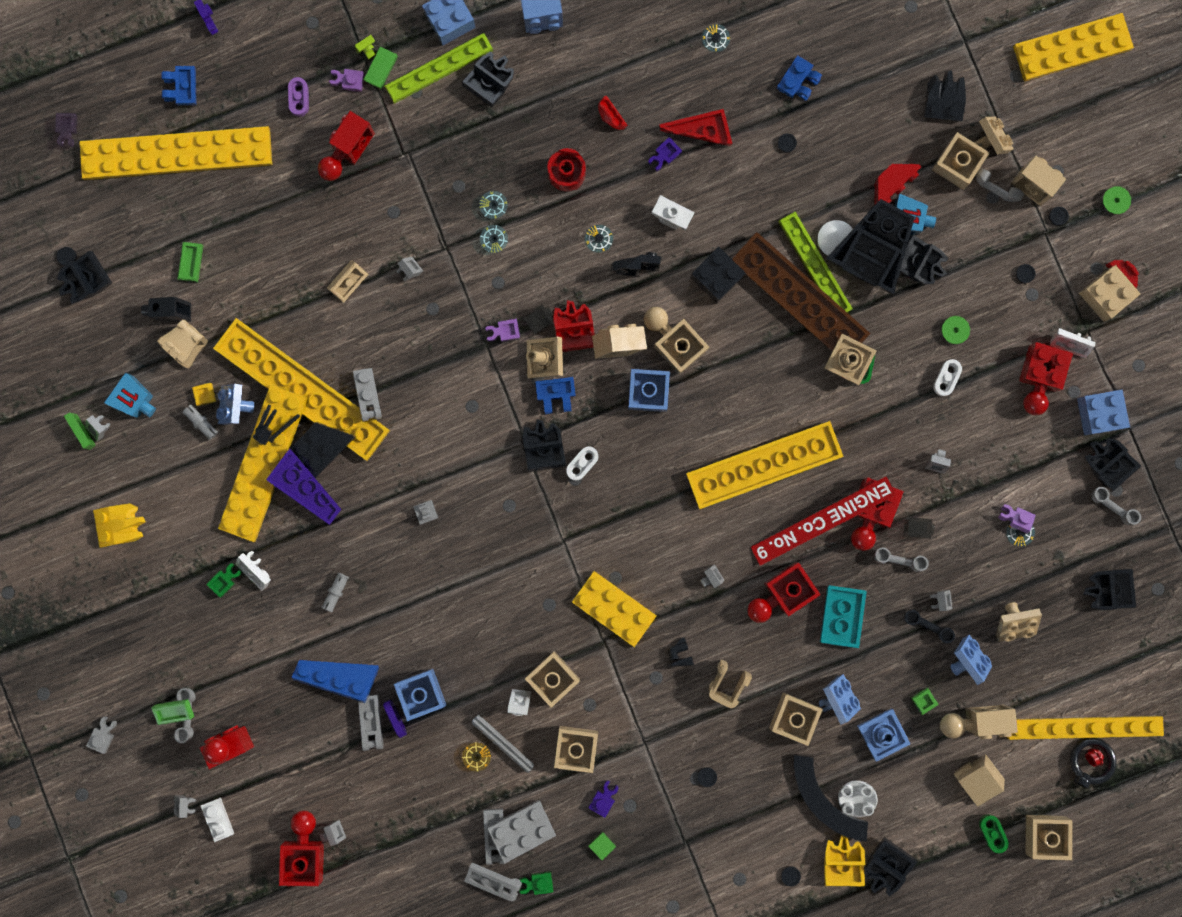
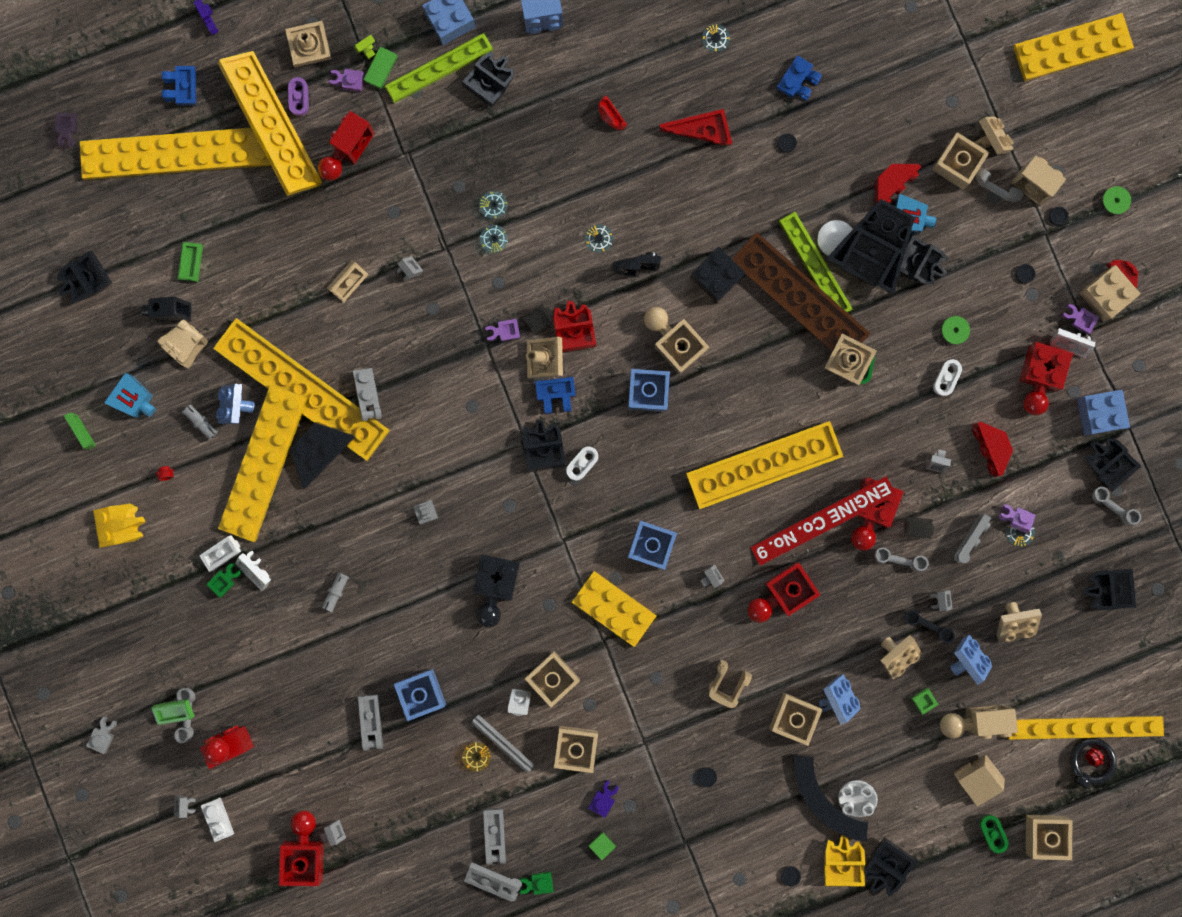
black piece [57,247,77,266] -> none
light grey tile [85,415,110,441] -> none
yellow tile [192,383,216,406] -> none
black plant [253,405,300,445] -> none
dark purple wing [266,448,341,525] -> none
blue wing [292,660,379,703] -> none
dark purple tile [383,700,407,738] -> none
light grey plate [486,800,556,864] -> none
red brick [547,148,586,192] -> none
tan brick [592,324,647,359] -> none
dark purple plate [648,137,682,172] -> none
white brick [651,195,695,231] -> none
black piece [667,637,694,669] -> none
teal plate [820,585,867,648] -> none
medium blue plate [857,708,910,762] -> none
black plate [924,69,966,121] -> none
none -> red plate [155,466,174,481]
none -> white plate [199,535,241,572]
none -> yellow plate [218,51,322,196]
none -> tan plate [285,21,332,68]
none -> black brick [473,554,521,628]
none -> medium blue brick [628,521,677,570]
none -> tan plate [880,635,922,679]
none -> light grey plate [954,514,991,563]
none -> red slope [972,422,1013,477]
none -> medium lavender plate [1061,304,1099,335]

